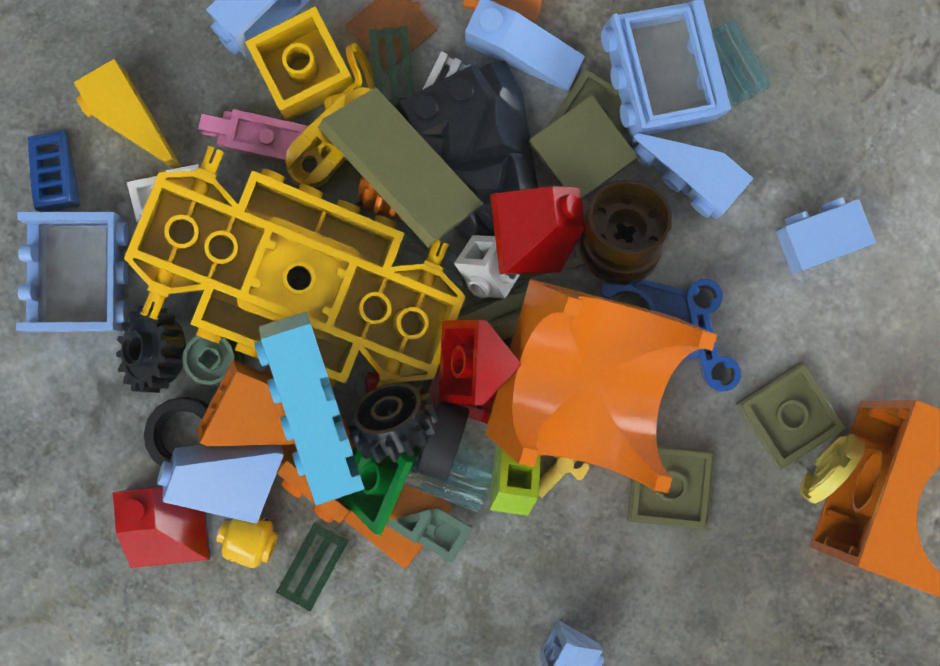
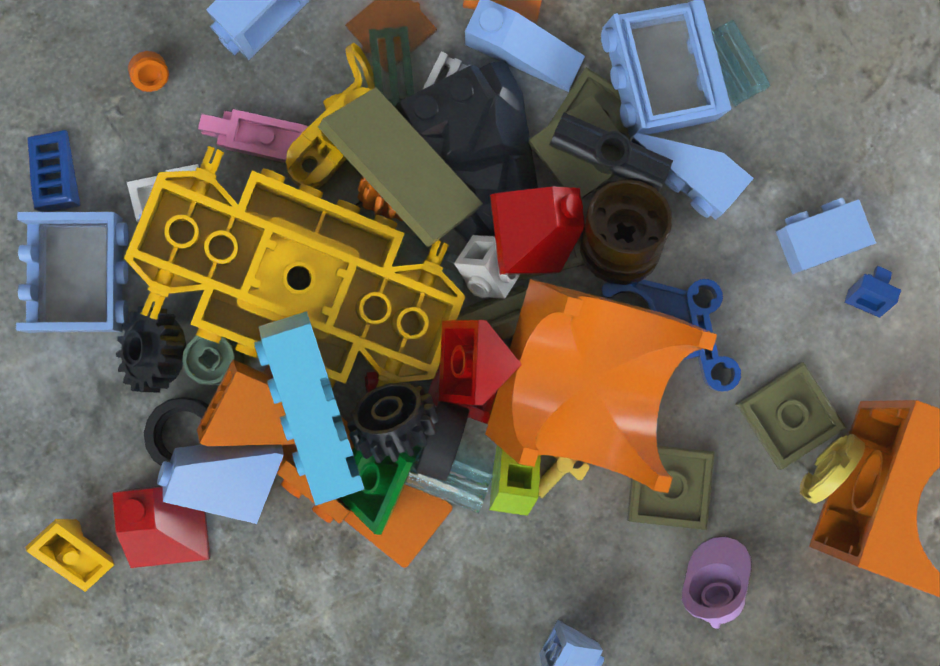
yellow slope [73,59,181,169] -> none
yellow head [216,517,279,569] -> none
yellow brick [245,6,354,121] -> none
clear green tile [276,522,349,611] -> none
sand green slope [386,508,474,563] -> none
none -> yellow slope [25,519,114,592]
none -> orange tile [128,51,169,92]
none -> black piece [549,112,673,192]
none -> lavender piece [681,537,751,629]
none -> blue tile [845,266,901,318]

